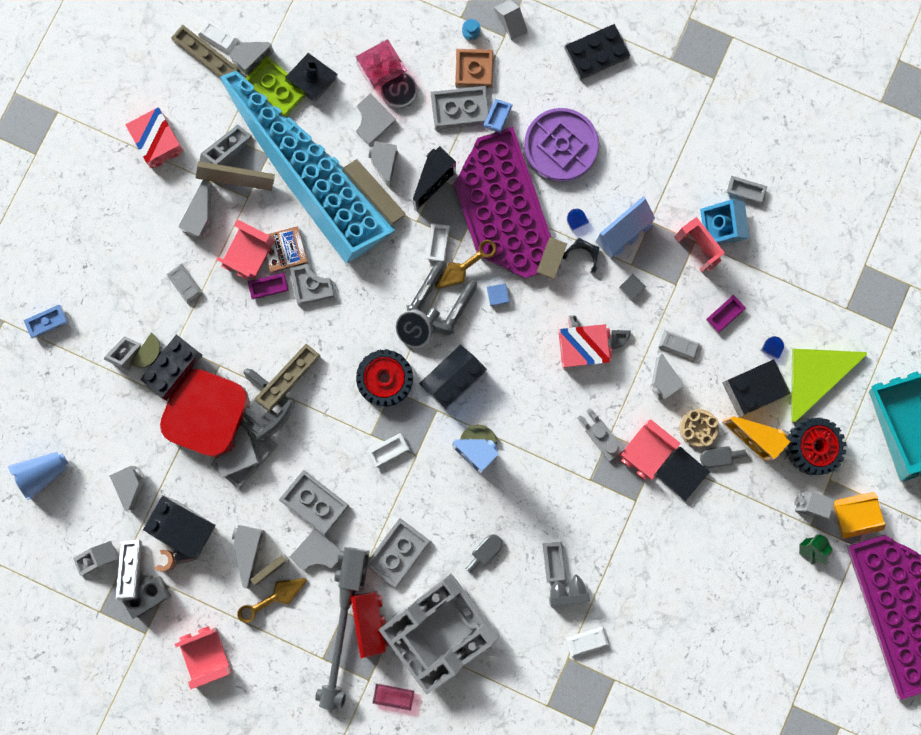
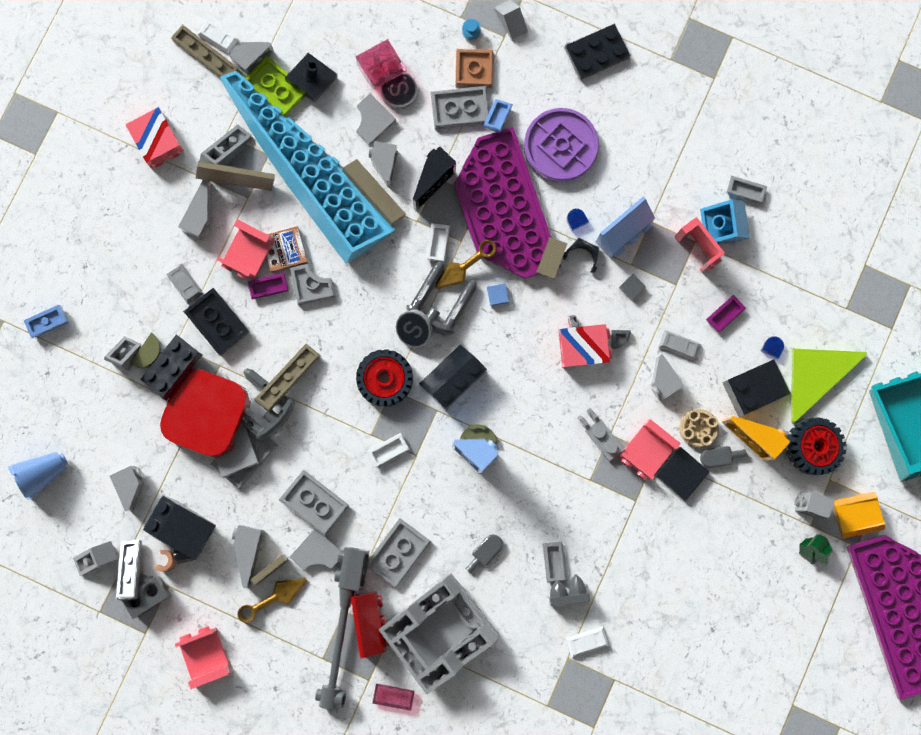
none -> black plate [183,288,250,356]

